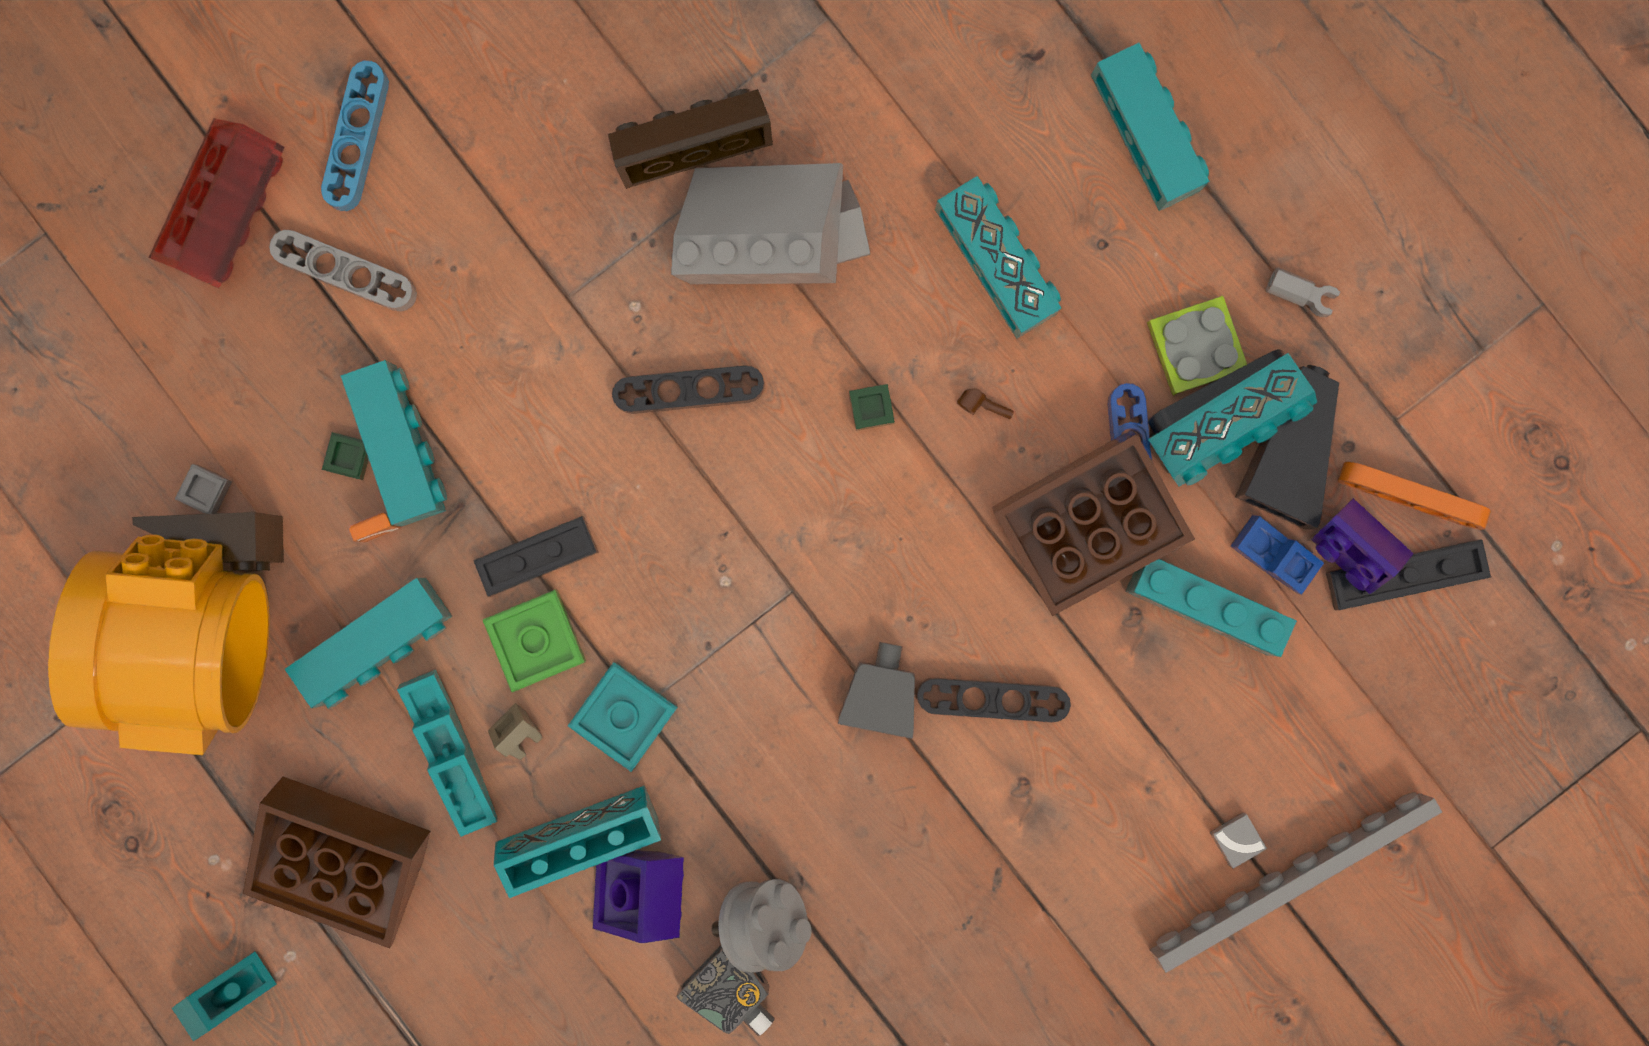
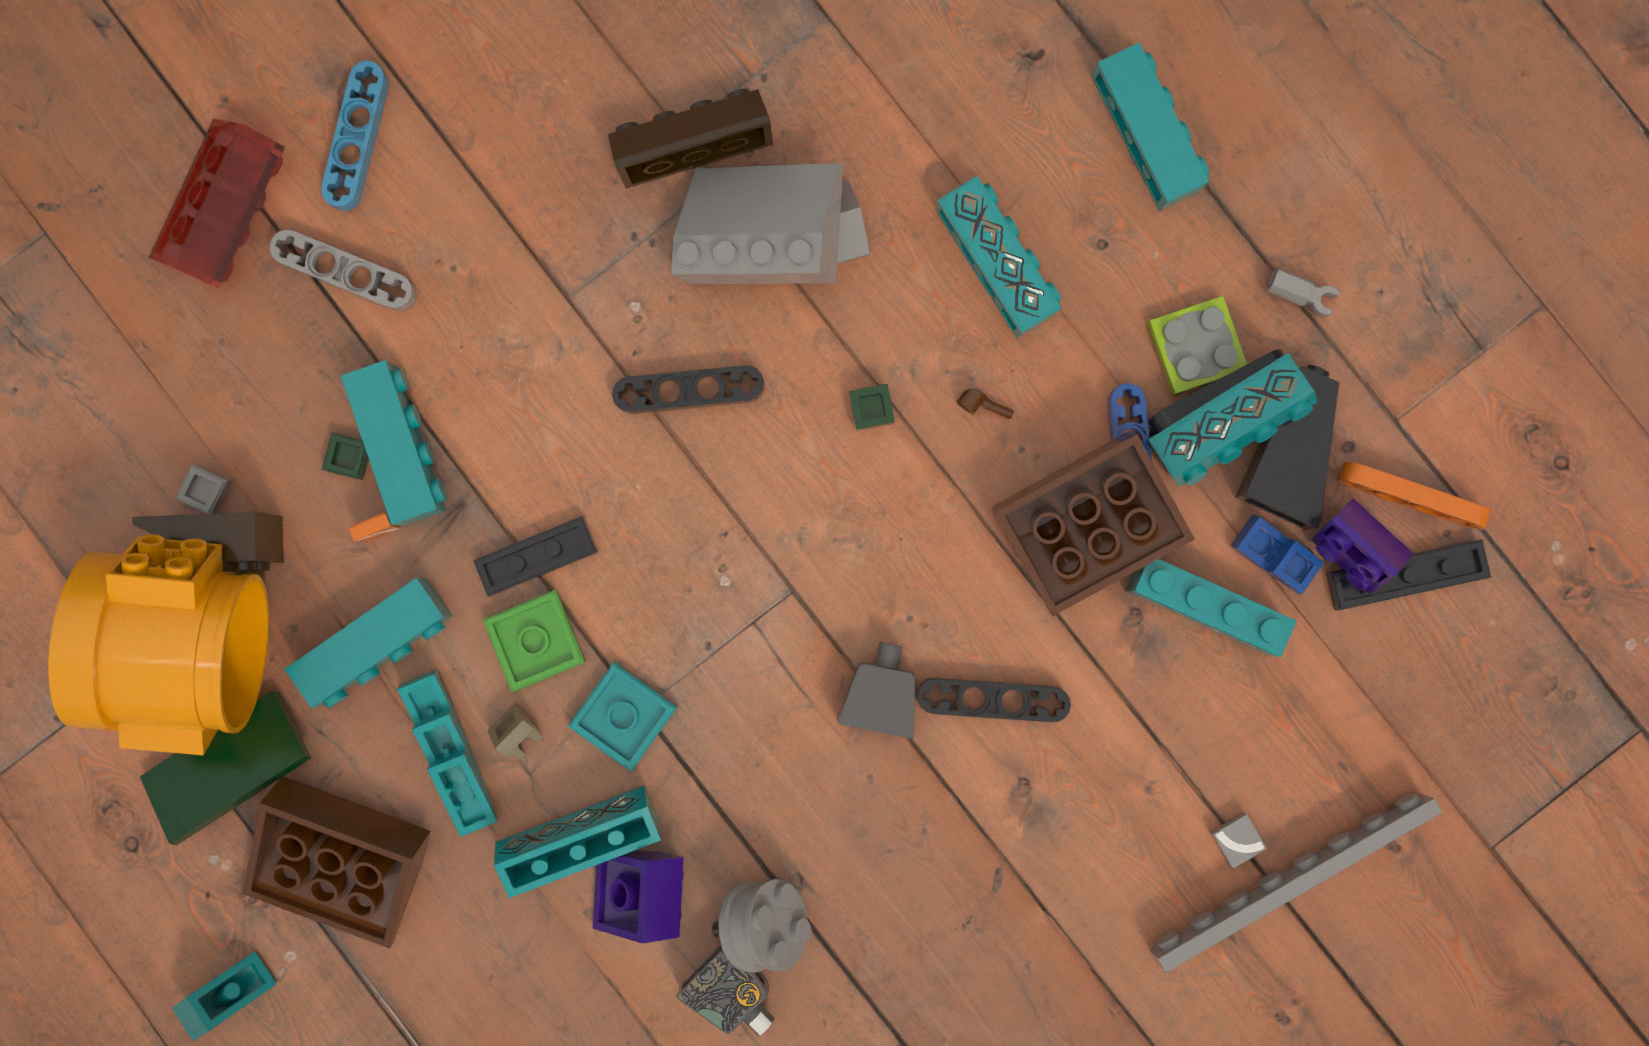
none -> dark green tile [140,690,311,845]

